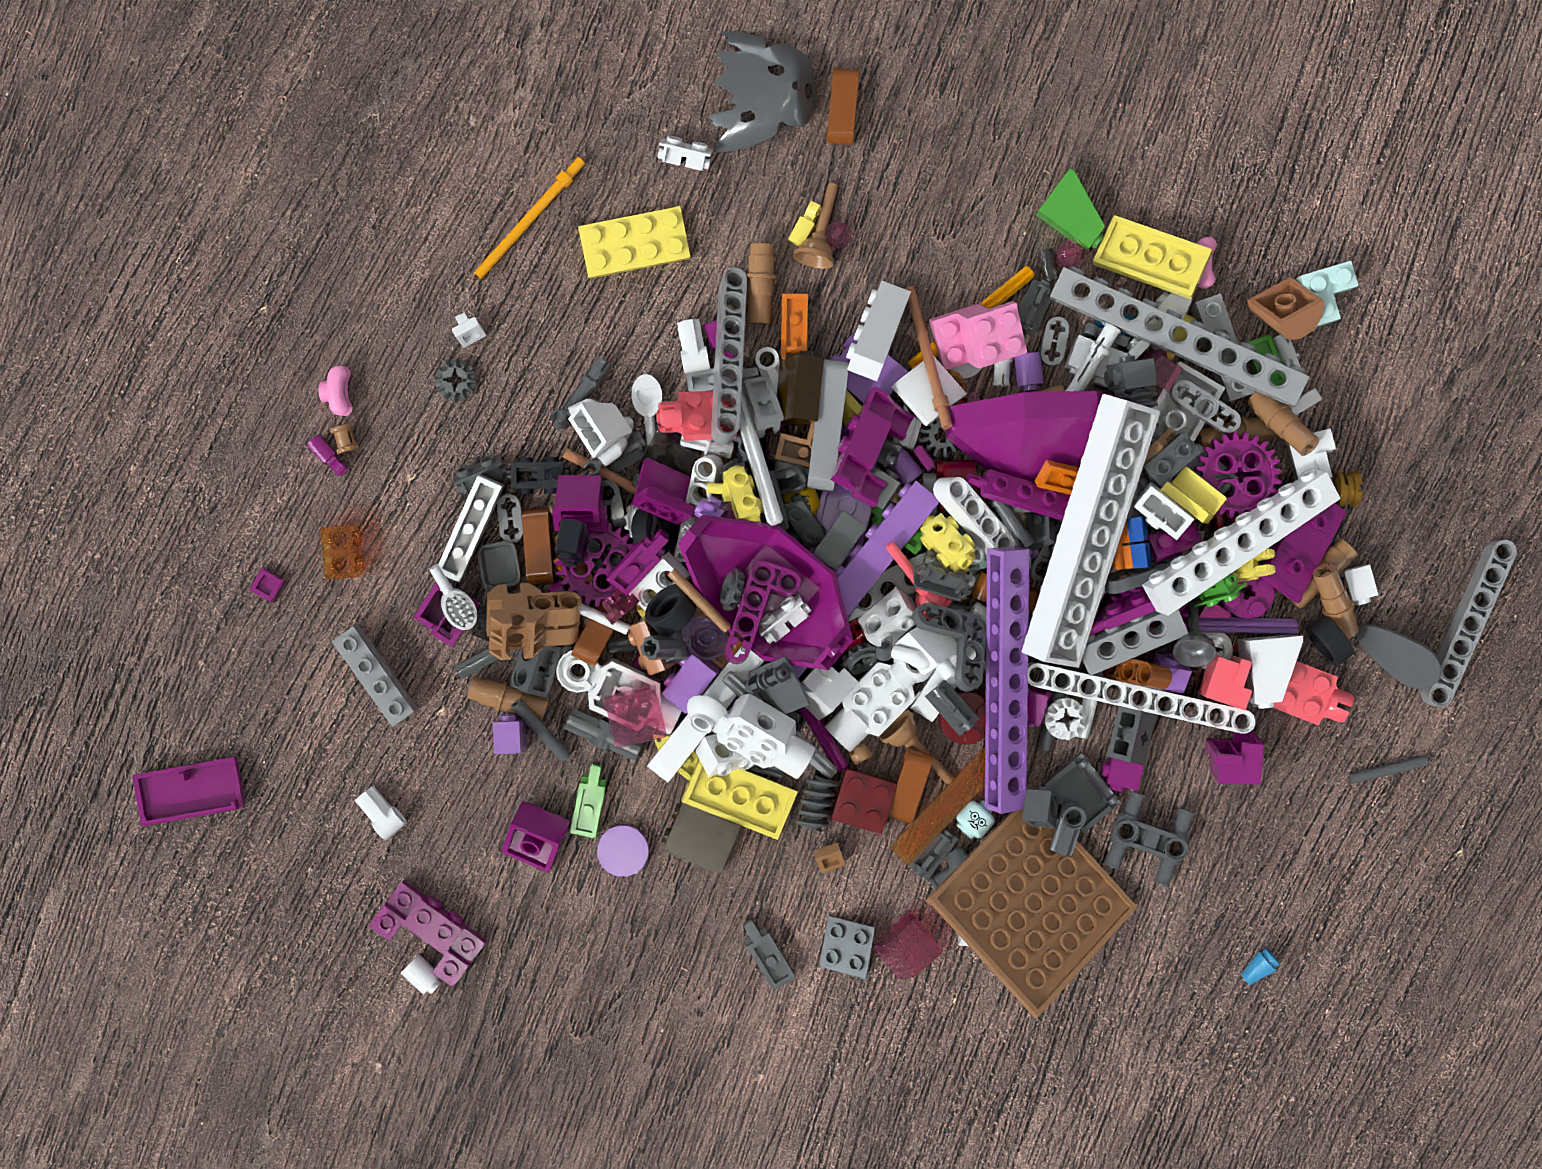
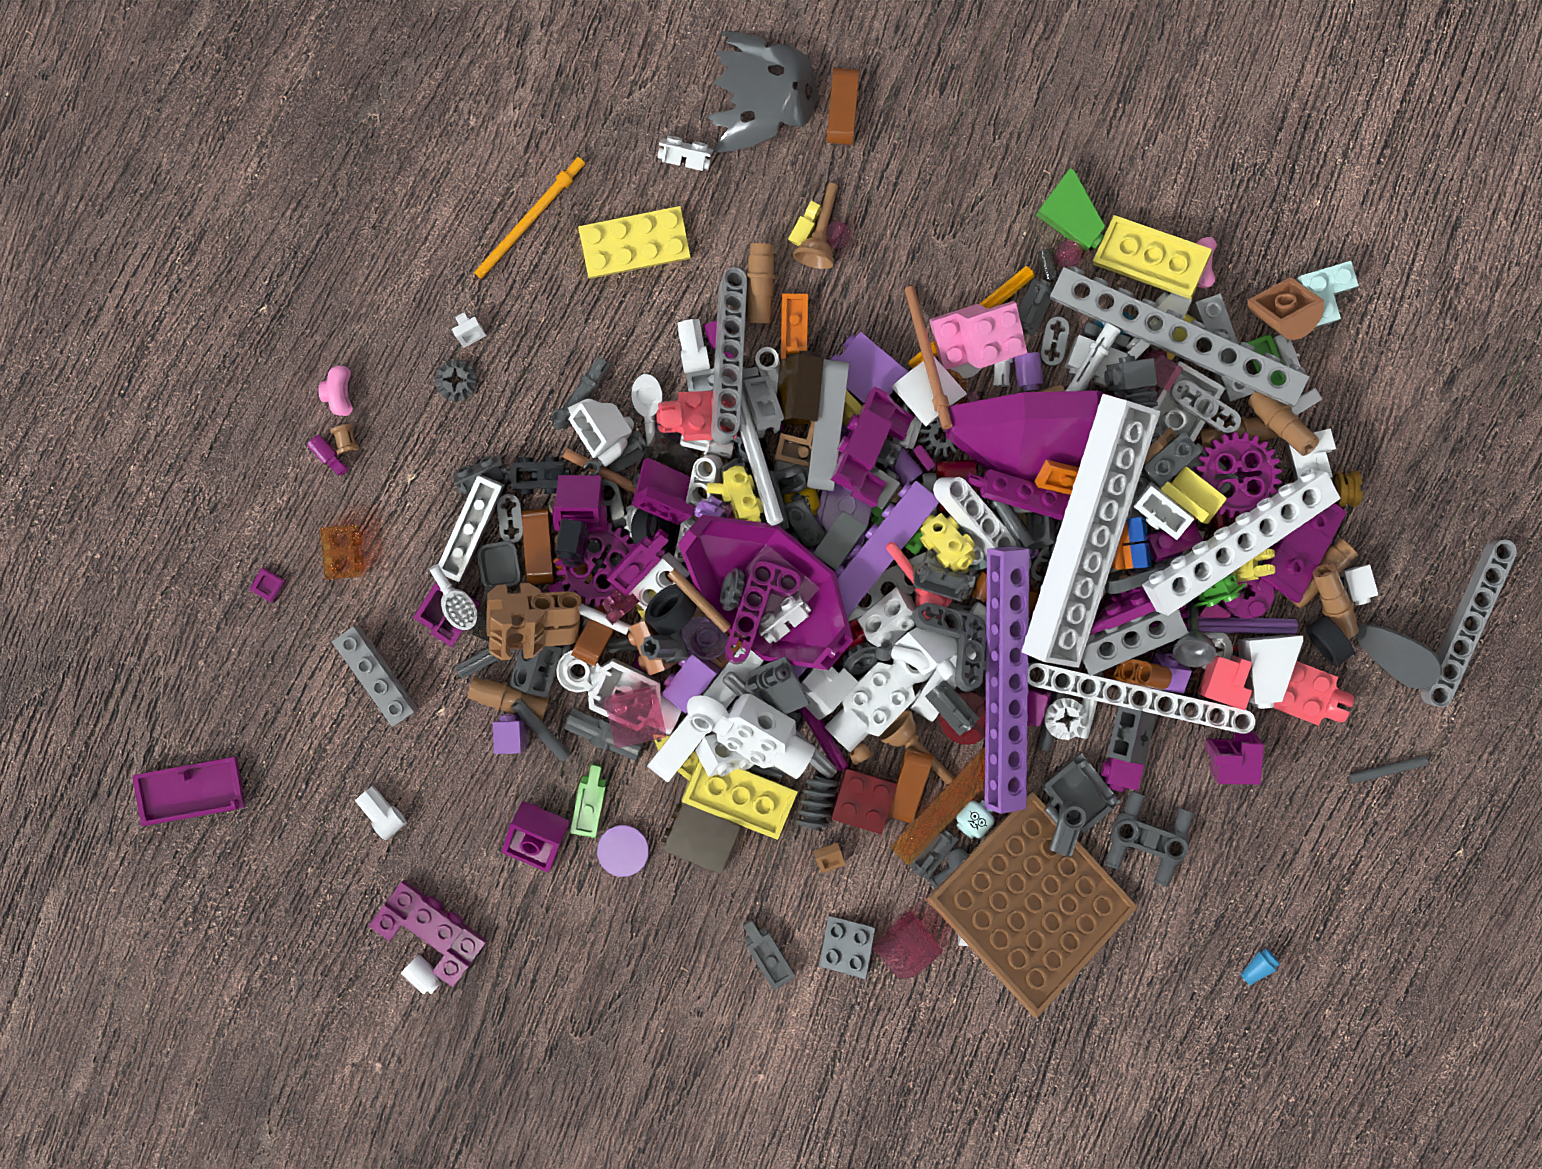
white brick [846,281,911,381] -> none
dark grey brick [1022,786,1060,828] -> none

